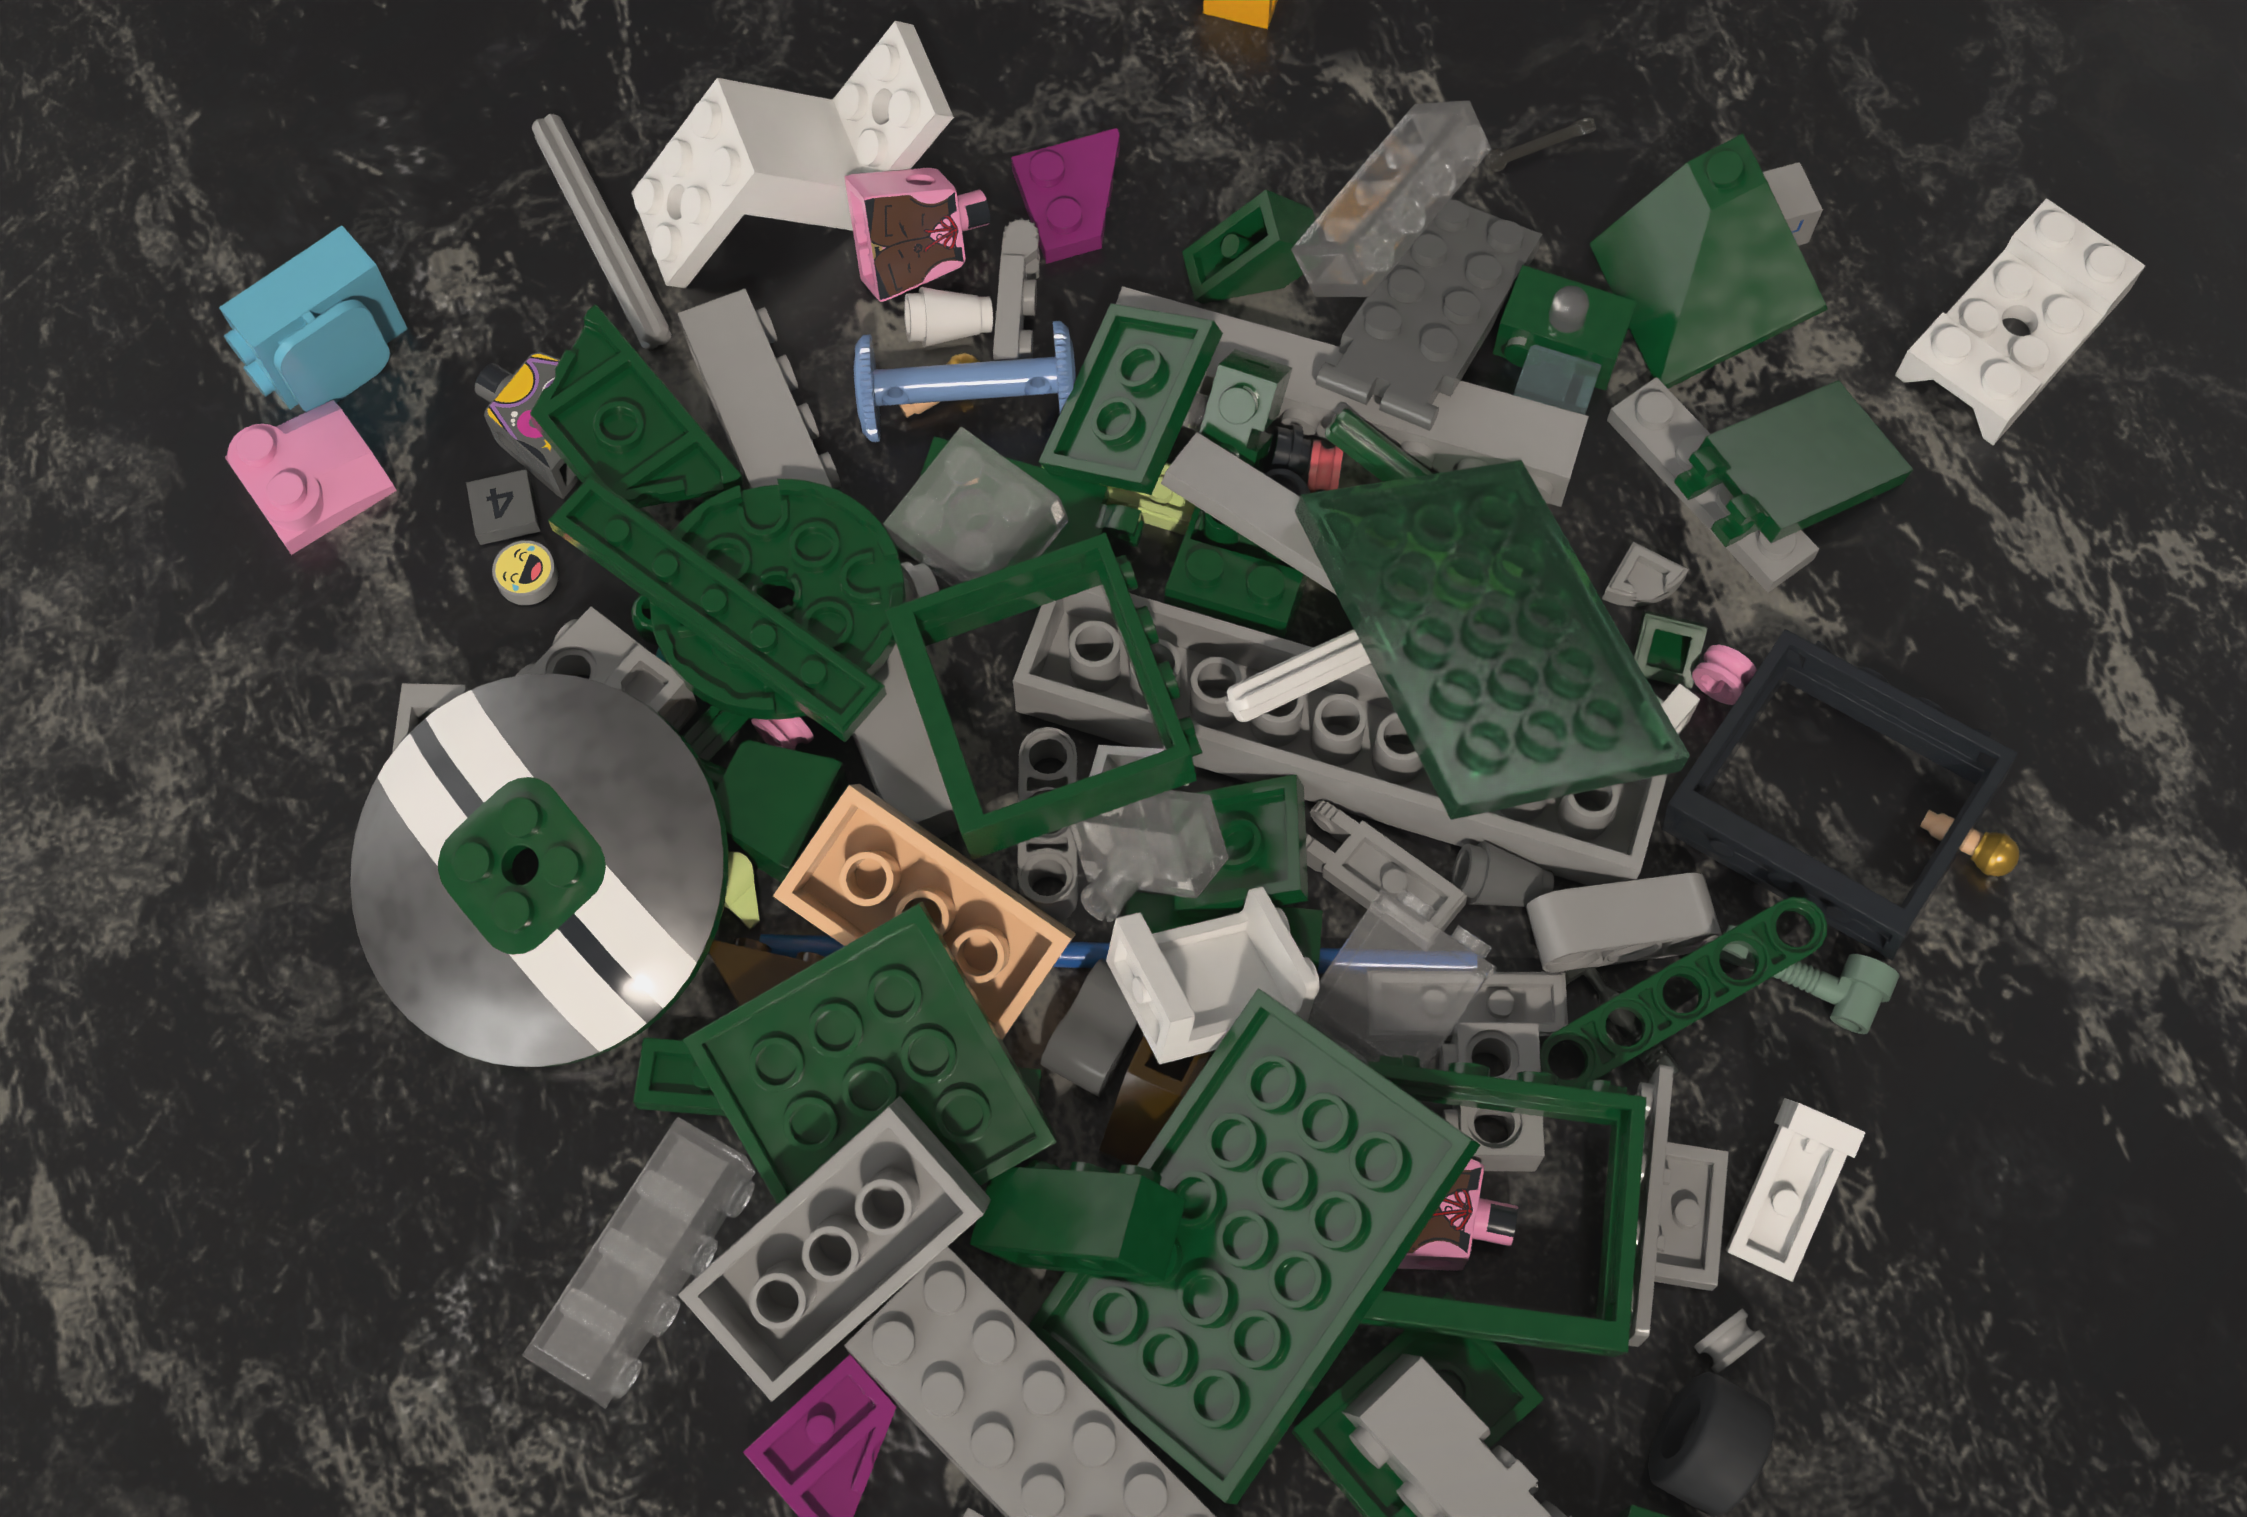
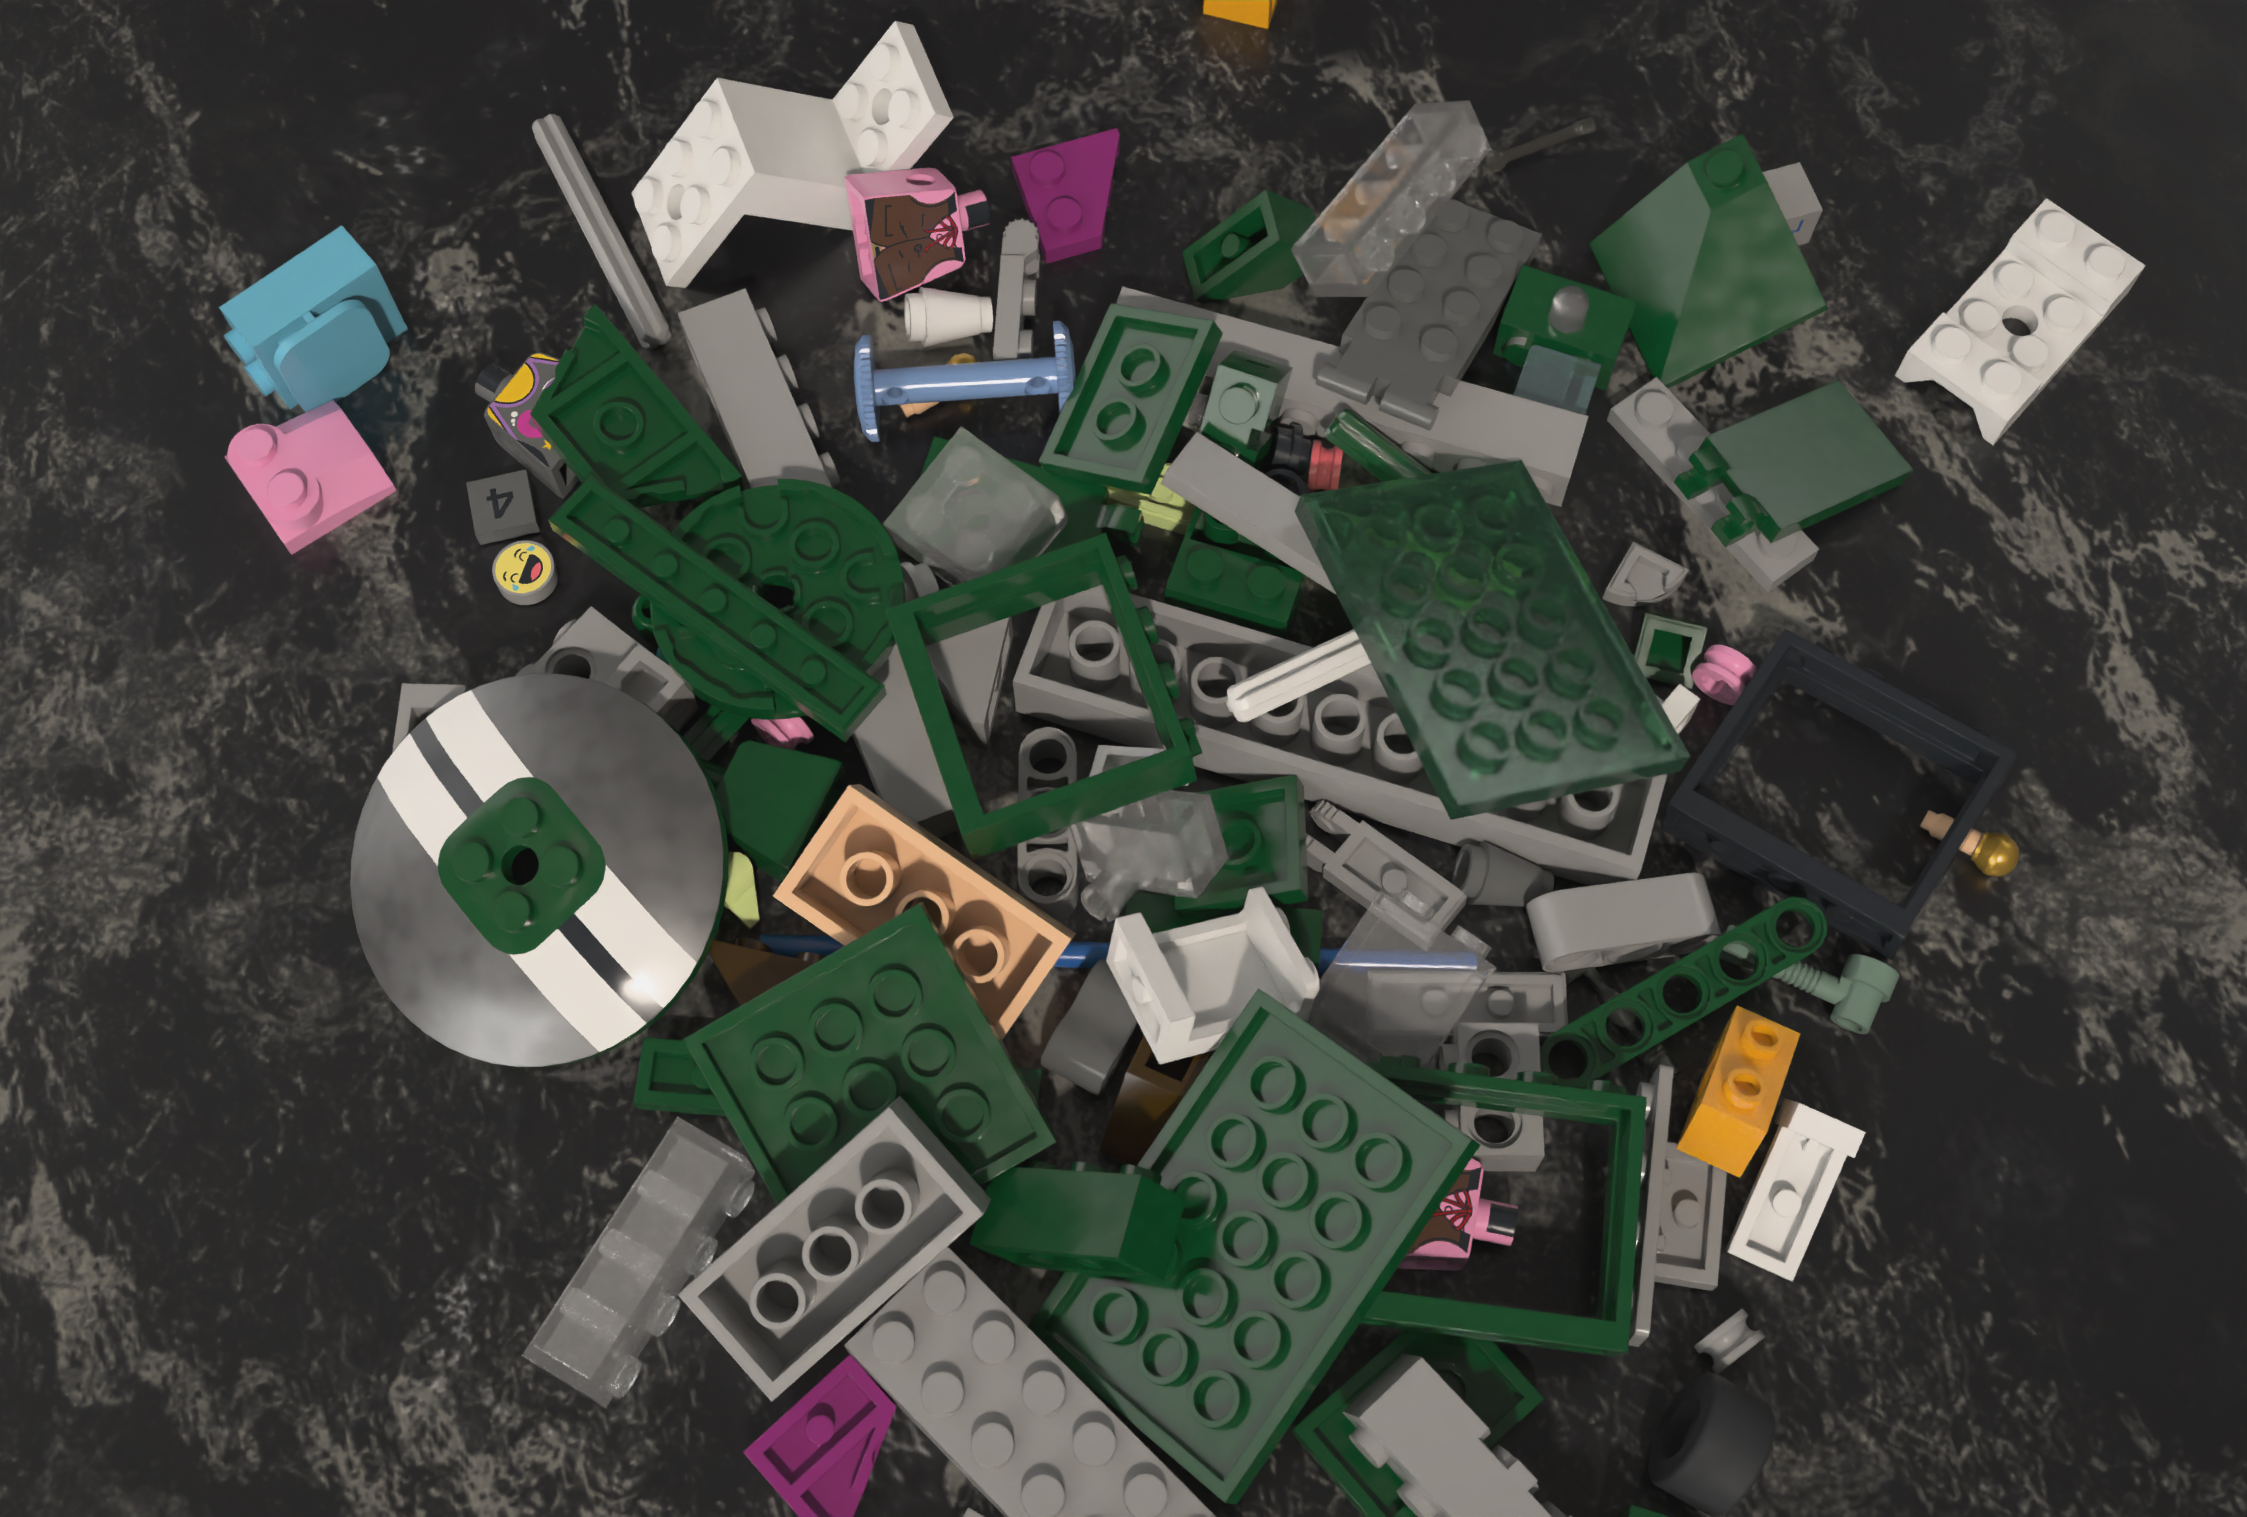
none -> light grey slope [926,617,1013,749]
none -> light orange brick [1676,1006,1801,1178]

